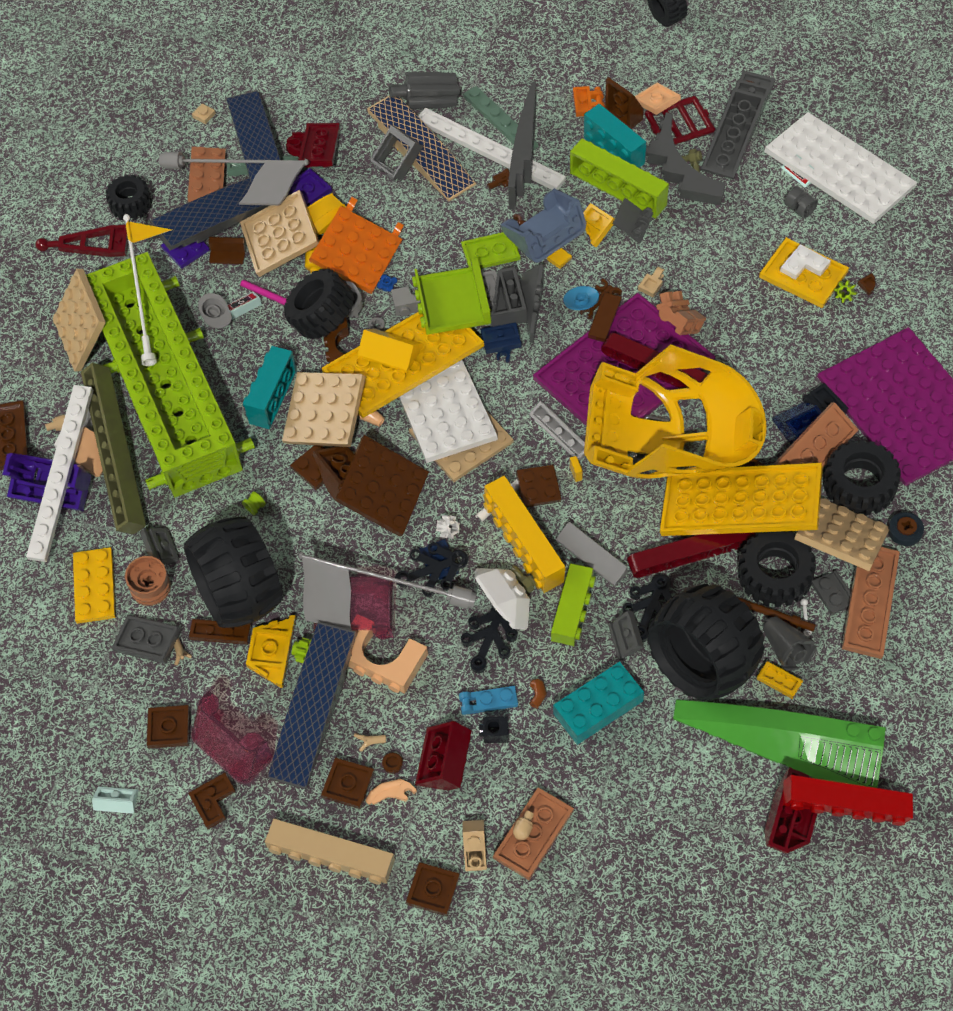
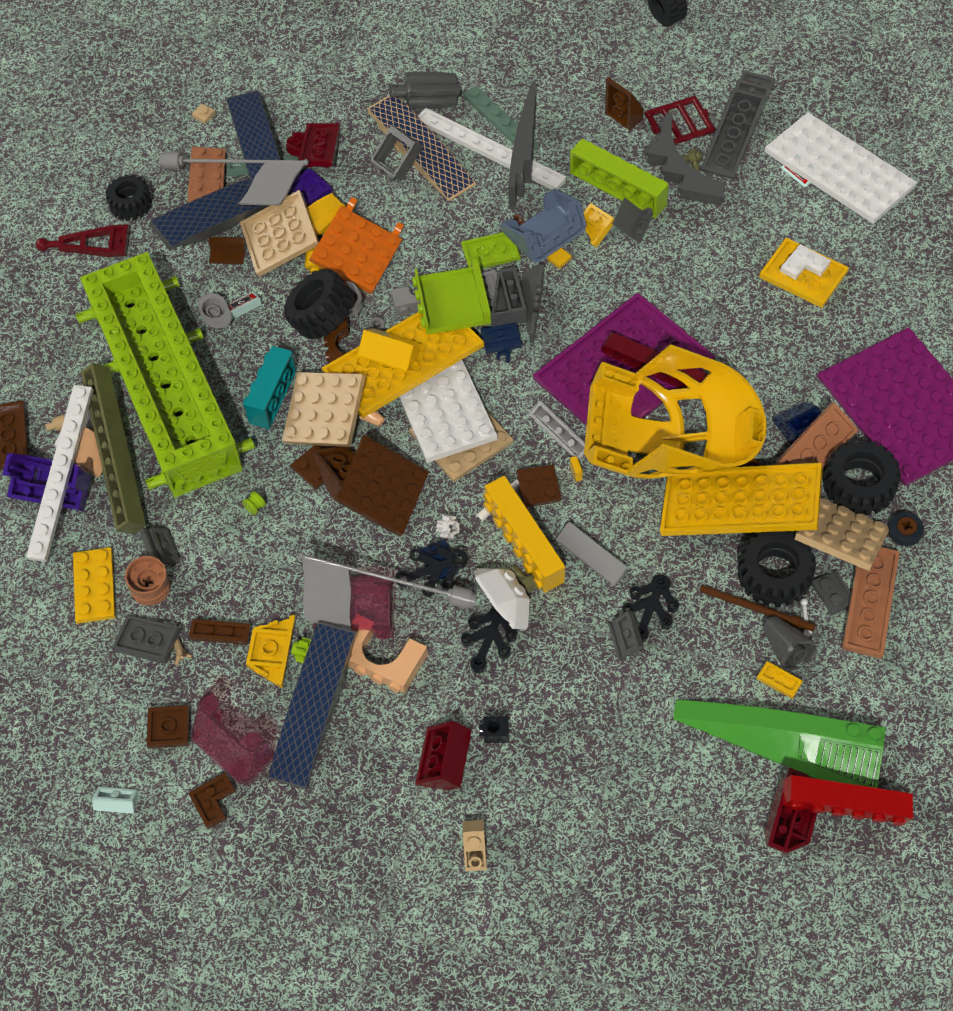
tan plate [53,269,106,372] -> none
piece [123,214,172,366] -> none
dark purple plate [161,241,210,269] -> none
black tyre [184,517,283,628] -> none
dark pink bar [240,280,287,305] -> none
tan brick [265,819,395,885] -> none
reddish brown plate [321,757,375,809] -> none
tan bar [354,733,386,752] -> none
light nougat piece [365,779,417,805] -> none
blue plate [377,274,397,292] -> none
reddish brown tile [382,752,403,774] -> none
reddish brown plate [406,862,460,916] -> none
dark azure plate [459,686,518,715] -> none
reddish brown piece [487,168,509,190] -> none
nougat plate [493,787,574,880] -> none
tan cylinder [513,811,534,840] -> none
dark orange arm [529,679,547,709] -> none
lime brick [551,563,596,646] -> none
teal brick [553,662,644,745] -> none
dark azure dish [563,286,599,310] -> none
orange plate [573,86,605,117] -> none
reddish brown bar [580,279,622,320] -> none
teal brick [584,104,646,168] -> none
reddish brown tile [588,292,622,342] -> none
dark red beam [627,532,758,578] -> none
light nougat tile [635,83,681,115] -> none
tan plate [638,267,664,298] -> none
black tyre [647,583,765,701] -> none
nougat hips [656,291,706,335] -> none
dark grey wheel [784,186,818,219] -> none
black plate [803,383,849,416] -> none
lime gear [834,280,858,303] -> none
reddish brown tile [857,273,876,295] -> none

